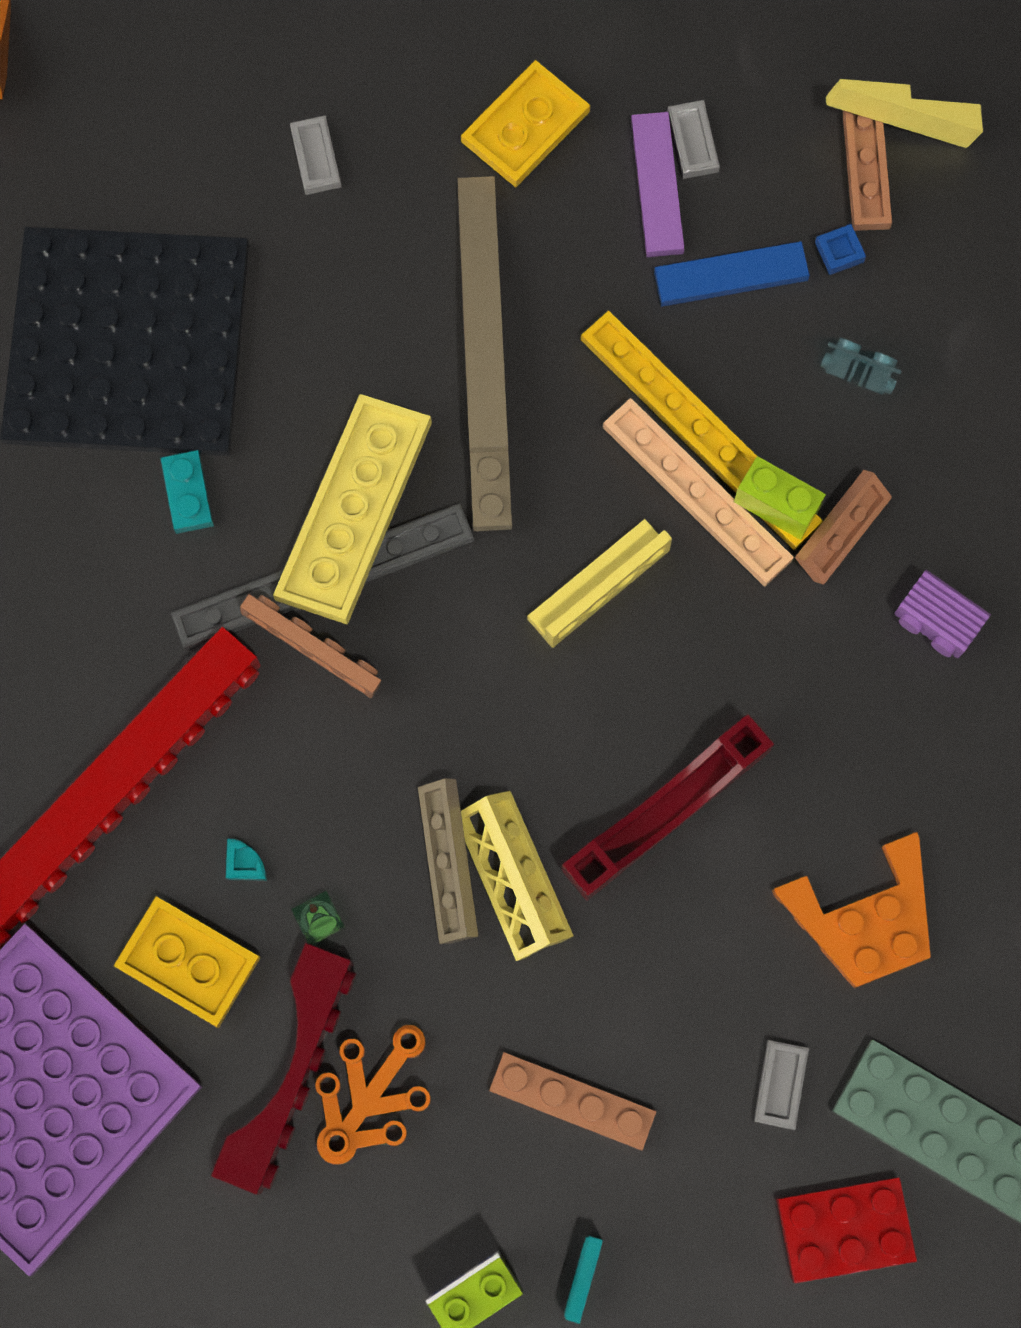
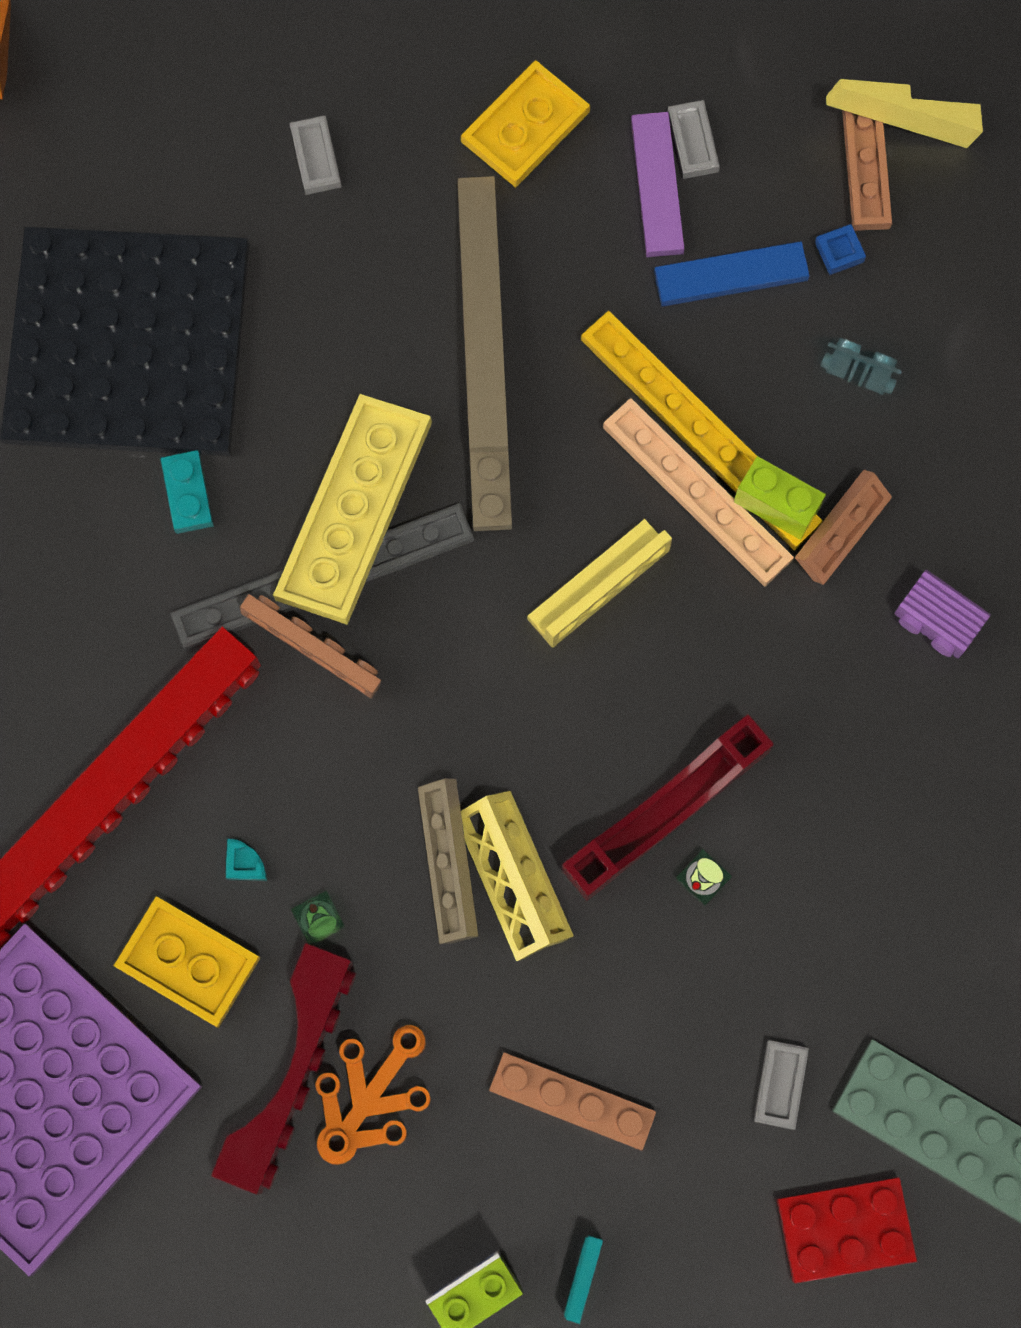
orange wing [772,832,931,989] -> none
none -> tile [675,849,732,907]

